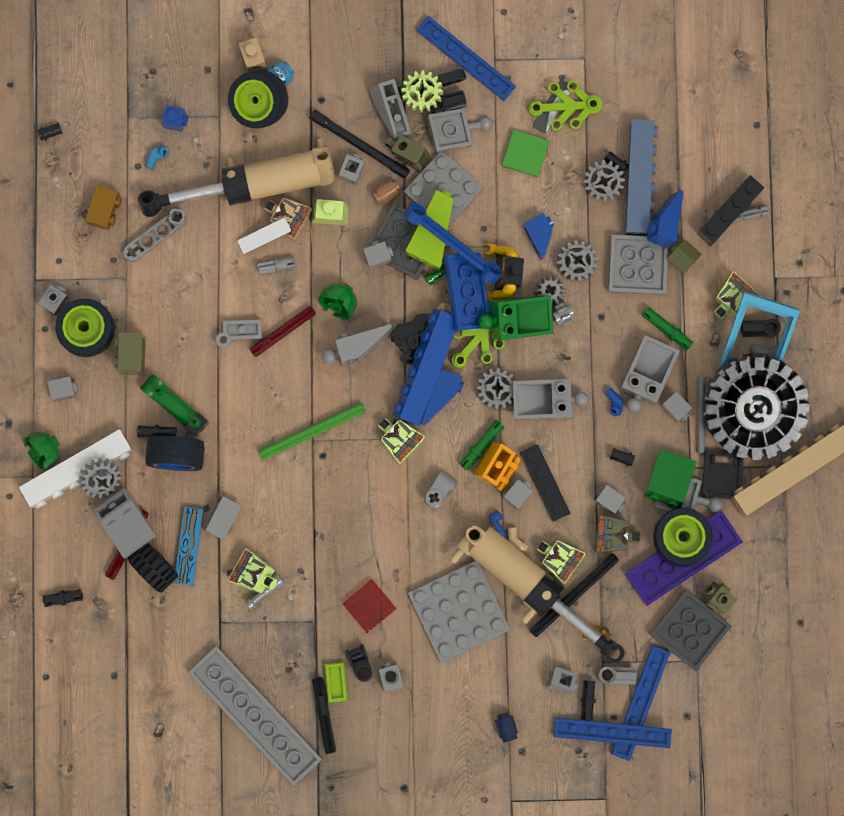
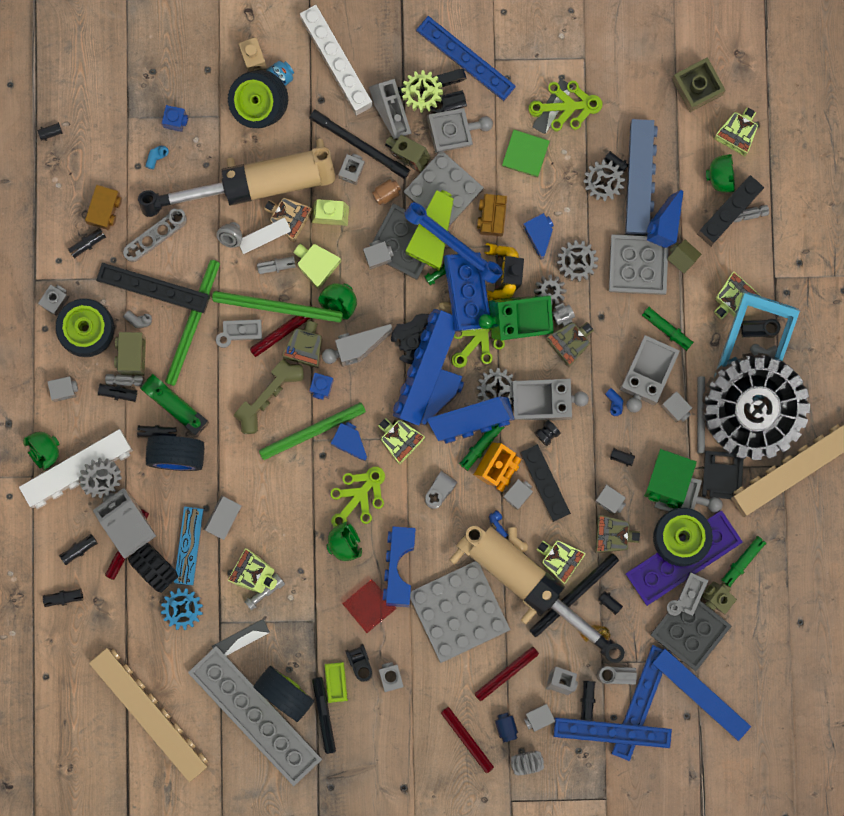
none -> black pin [59,534,98,565]
none -> black pin [68,228,106,259]
none -> tan brick [89,648,209,782]
none -> black tile [96,263,210,314]
none -> black pin [98,383,138,403]
none -> light grey axle [105,374,143,386]
none -> light grey arm [123,310,152,328]
none -> dark azure gear [161,588,203,630]
none -> bright green axle [165,260,220,386]
none -> bright green axle [212,291,343,322]
none -> sticker [212,619,270,656]
none -> light grey brick [216,222,242,248]
none -> olive plate [234,359,304,434]
none -> black wheel [253,666,314,722]
none -> torso [283,320,322,368]
none -> yellowish green torso [293,244,341,290]
none -> white brick [300,5,372,116]
none -> blue brick [310,373,334,400]
none -> green cylinder [326,521,362,561]
none -> lime plant [330,467,385,527]
none -> blue slope [331,422,367,462]
none -> blue arch [383,526,416,607]
none -> blue slope [427,396,515,444]
none -> dark red axle [441,707,494,773]
none -> dark red axle [475,647,539,701]
none -> pearl gold brick [477,194,507,237]
none -> light grey gear [511,751,544,775]
none -> light grey brick [524,704,555,732]
none -> black wheel [534,420,561,446]
none -> torso [546,322,594,368]
none -> black pin [598,591,623,615]
none -> blue tile [652,649,751,741]
none -> light grey hinge [667,573,709,616]
none -> olive brick [672,57,726,112]
none -> green cylinder [706,154,735,193]
none -> torso [714,108,758,157]
none -> green pin [721,536,767,588]

